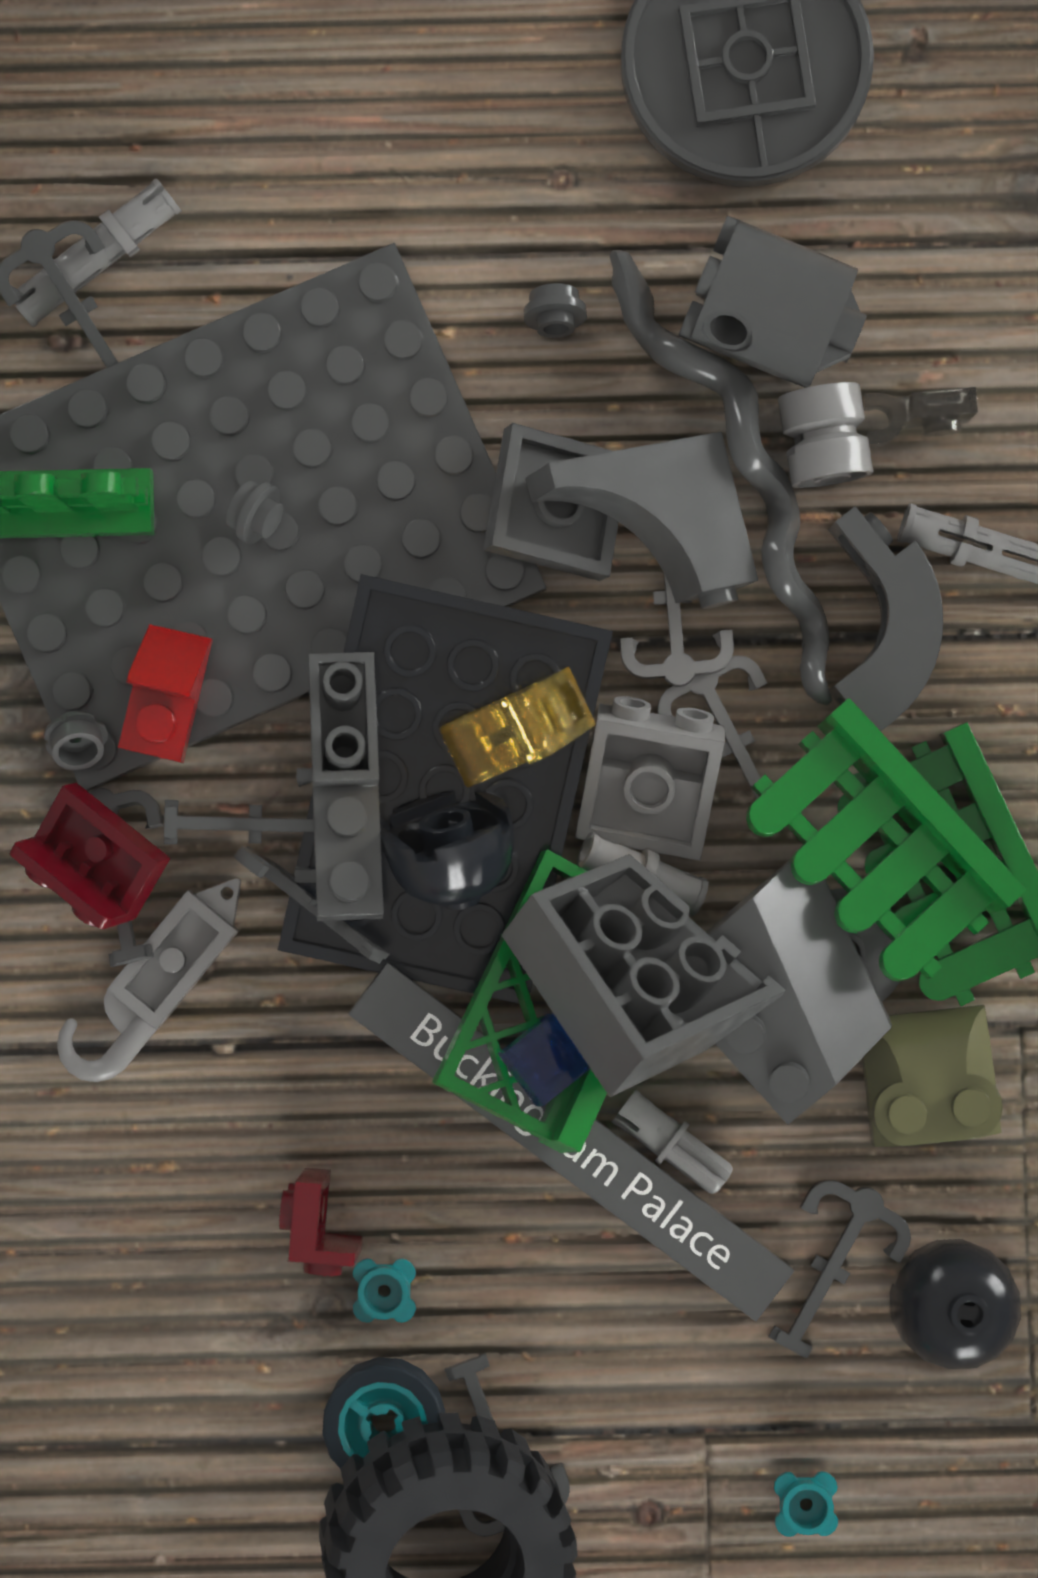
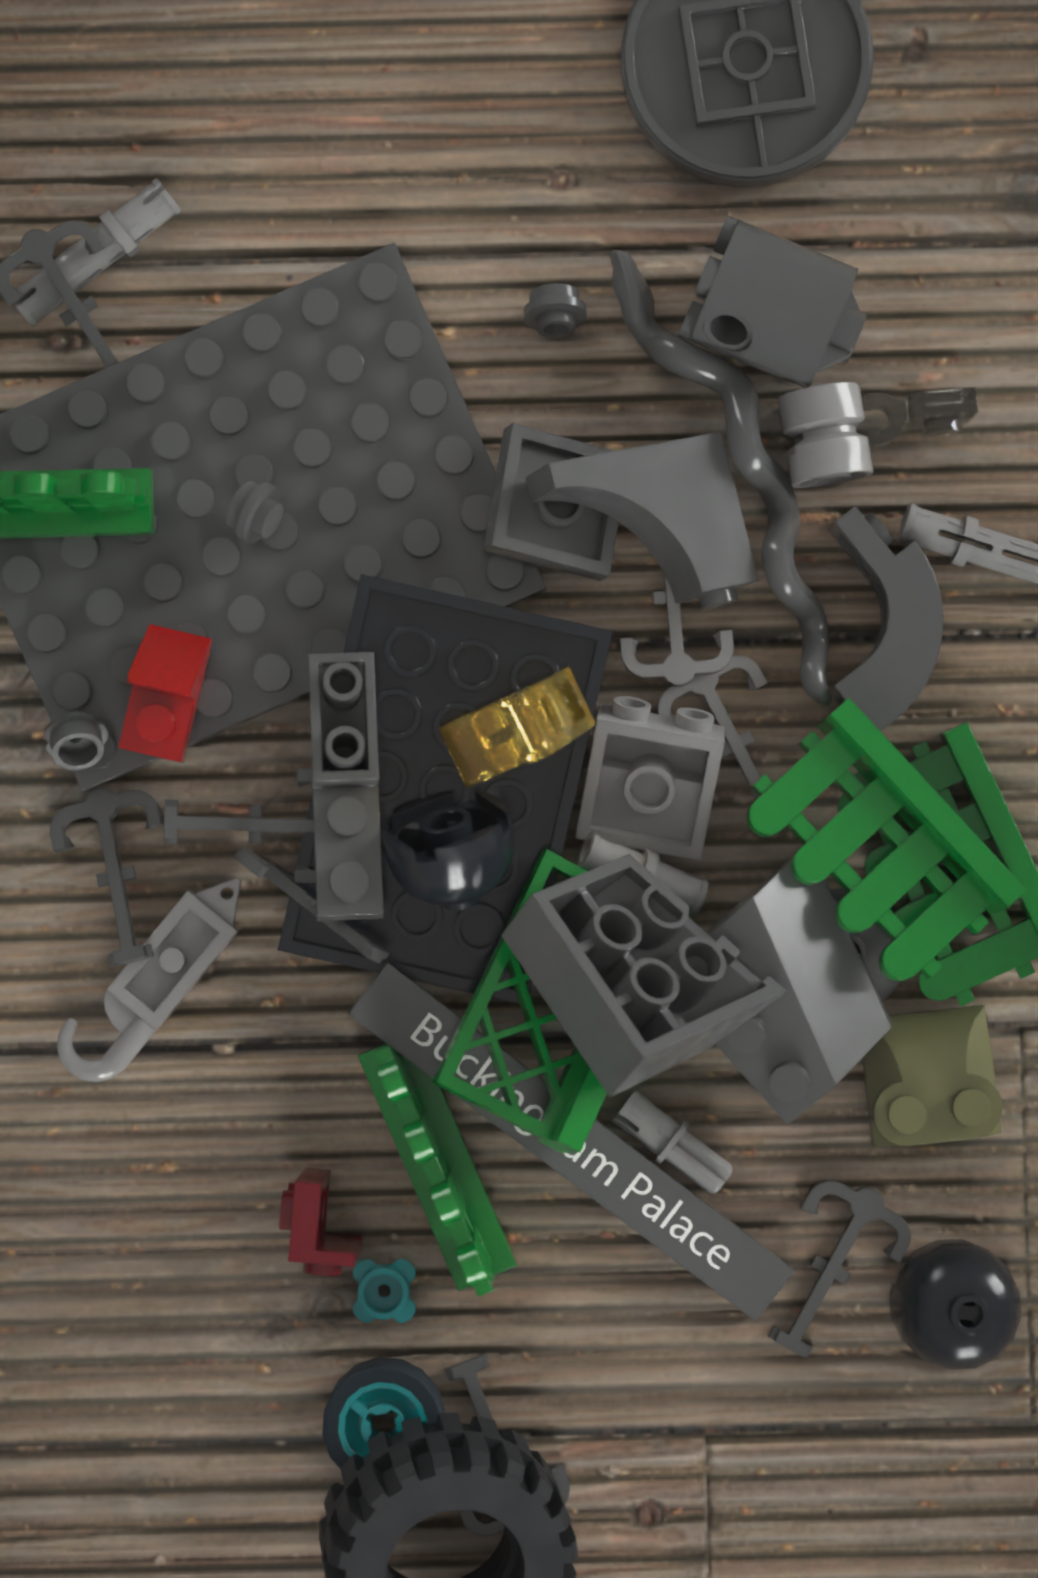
dark red bracket [9,782,171,930] -> none
clear blue plate [497,1013,590,1107] -> none
teal plate [774,1471,838,1537] -> none
none -> green fence [358,1043,517,1297]

